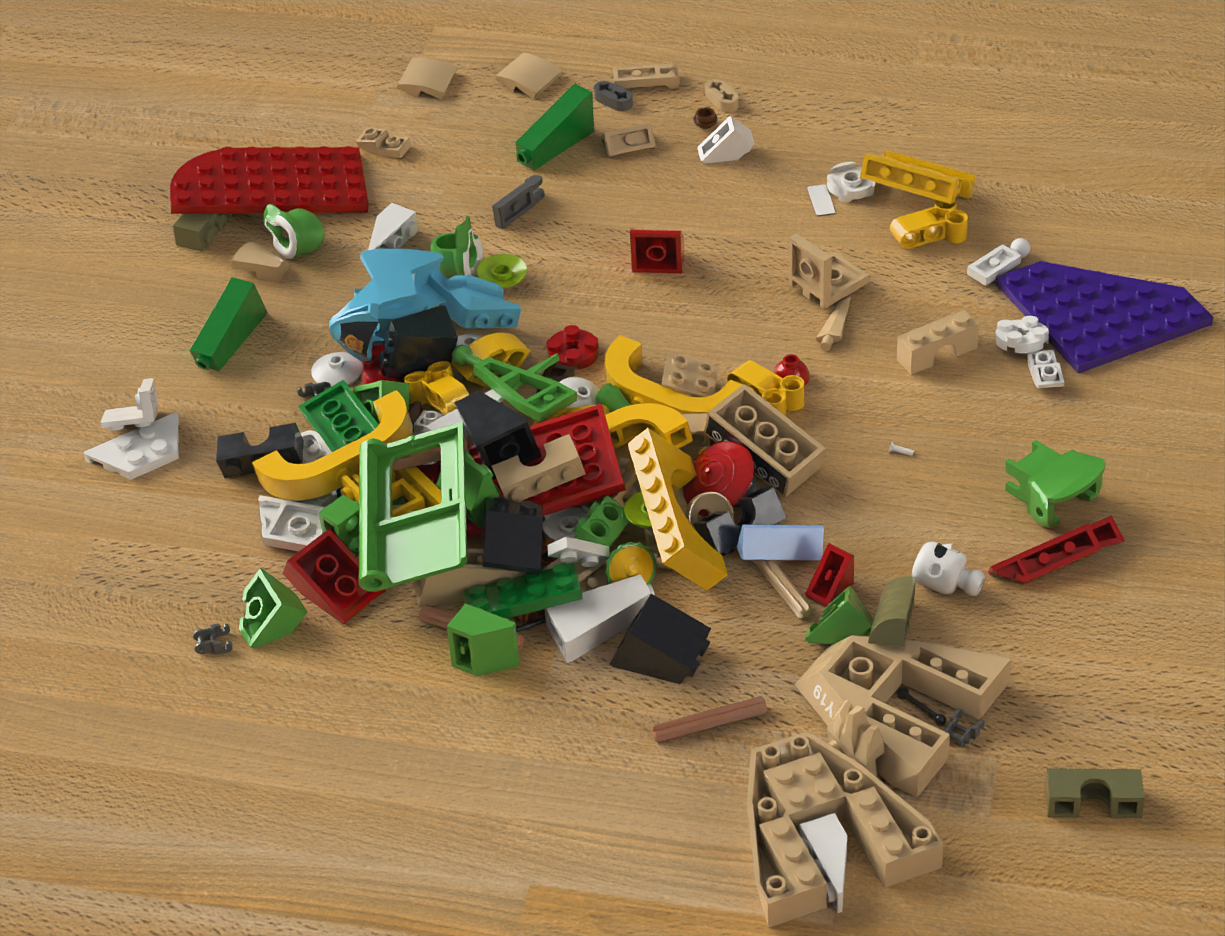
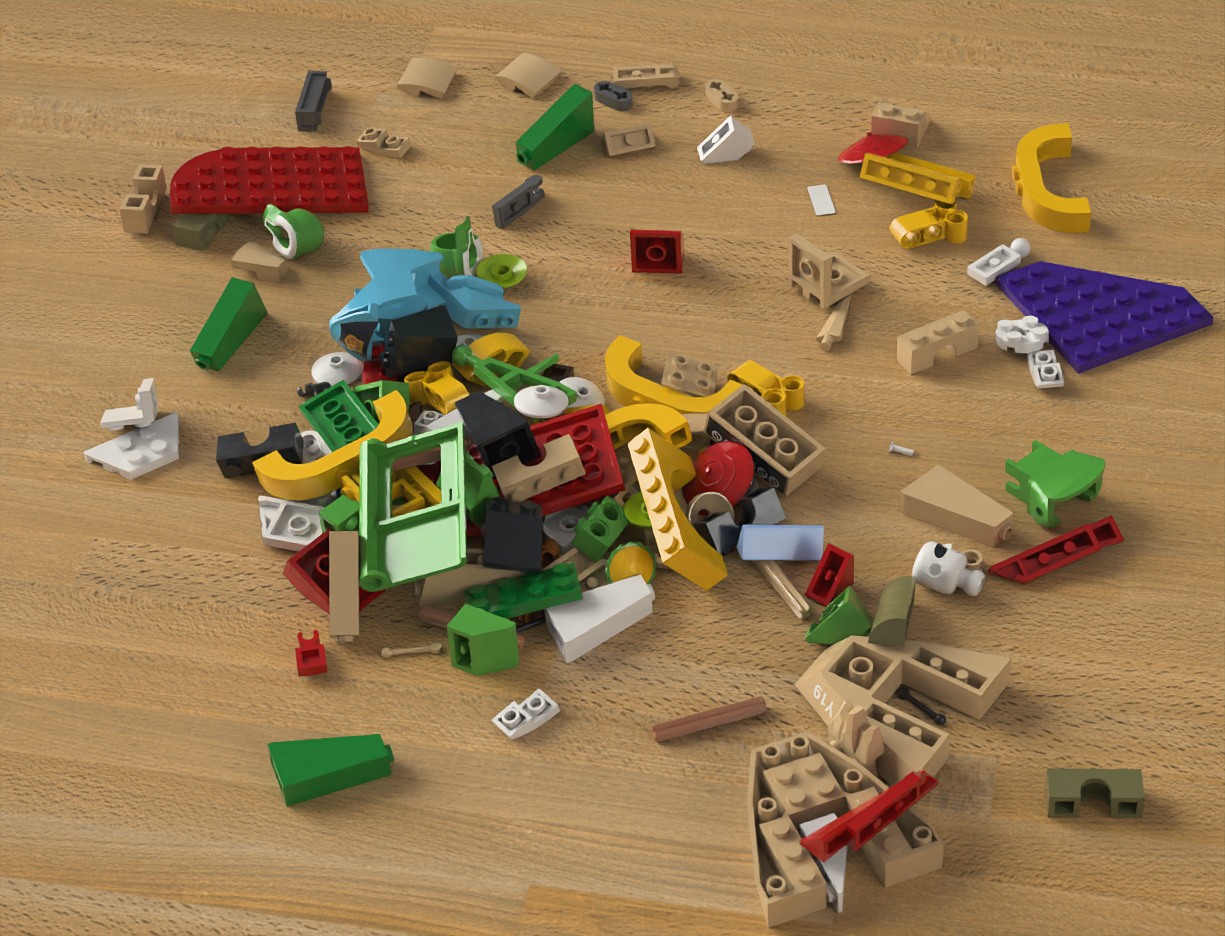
dark grey piece [193,624,232,655] -> none
bright green slope [239,569,308,648] -> none
white slope [368,203,418,250] -> none
red plate [546,325,599,370] -> none
white plate [547,537,610,567] -> none
bright green cone [596,383,631,412] -> none
black slope [609,594,712,684] -> none
reddish brown plate [694,107,717,129] -> none
red brick [773,354,810,386] -> none
white plate [827,162,876,203] -> none
dark grey piece [943,709,985,748] -> none
none -> tan arch [119,164,167,234]
none -> green slope [267,734,394,807]
none -> dark grey container [295,71,332,132]
none -> red plate [295,630,328,677]
none -> tan slope [329,531,359,643]
none -> tan hinge [381,642,442,658]
none -> white slope [492,688,560,740]
none -> white dish [514,385,568,418]
none -> red wedge [799,770,939,862]
none -> red hat [838,132,909,163]
none -> tan slope [871,102,931,148]
none -> tan slope [900,464,1014,547]
none -> tan plate [962,549,985,571]
none -> yellow arch [1012,123,1091,233]

